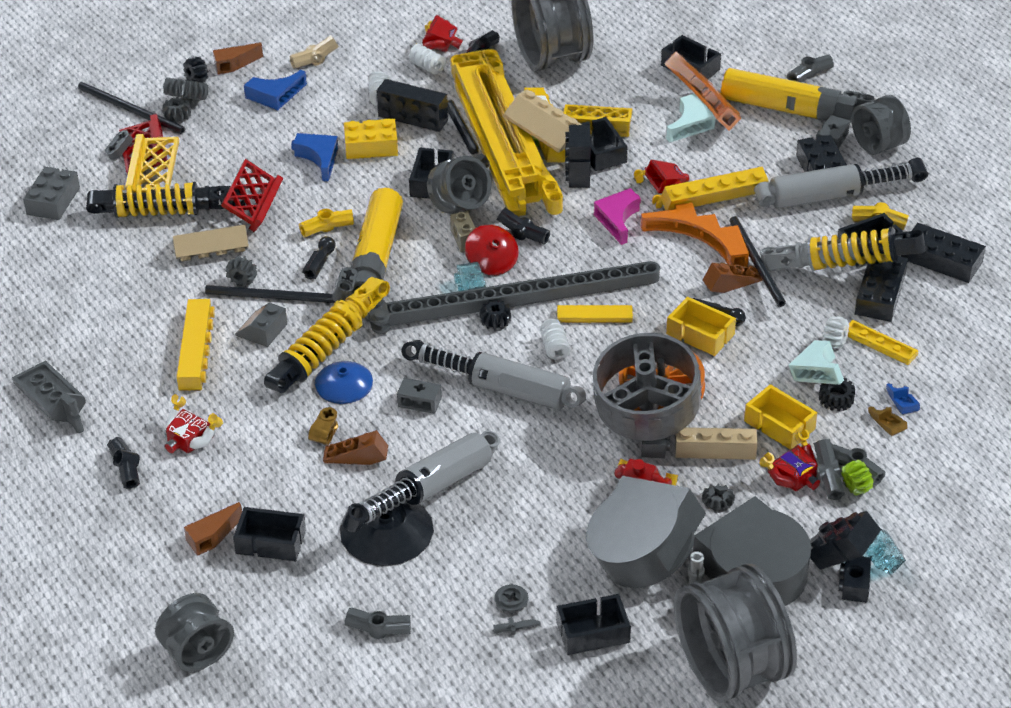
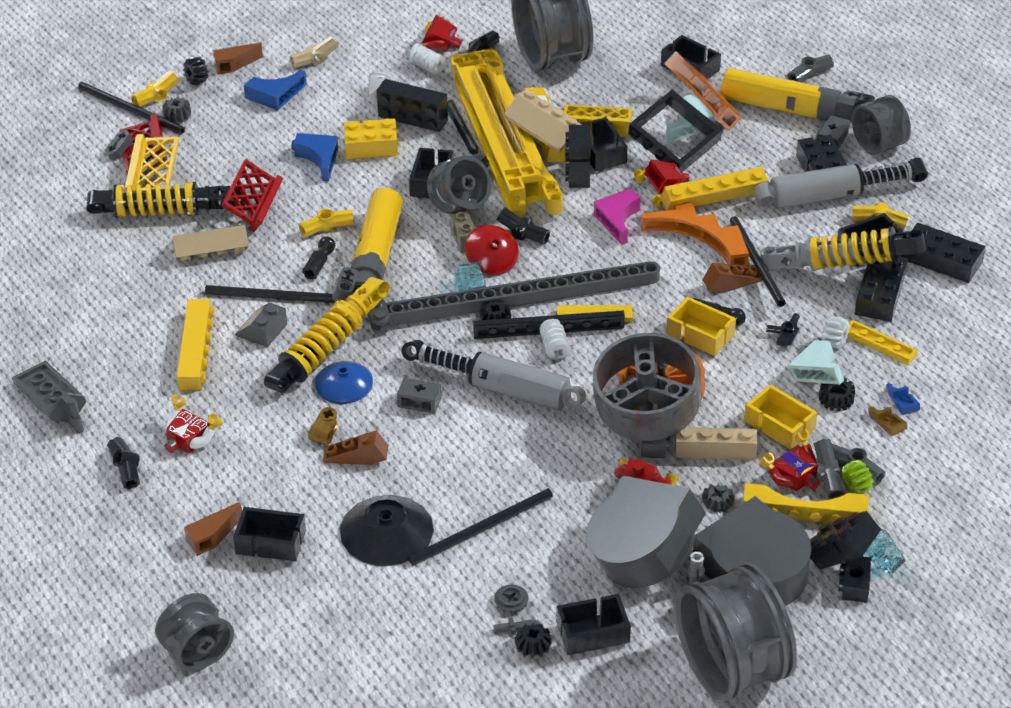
dark grey piece [23,166,80,220] -> none
dark grey gear [163,78,209,100] -> none
dark grey gear [225,255,258,287] -> none
piece [342,430,500,532] -> none
dark grey piece [345,607,411,639] -> none
none -> yellow piece [131,70,180,107]
none -> black piece [408,488,553,566]
none -> black tile [473,310,625,339]
none -> black gear [515,622,552,659]
none -> black window [628,89,723,172]
none -> yellow arch [743,483,869,523]
none -> black piece [766,313,800,348]

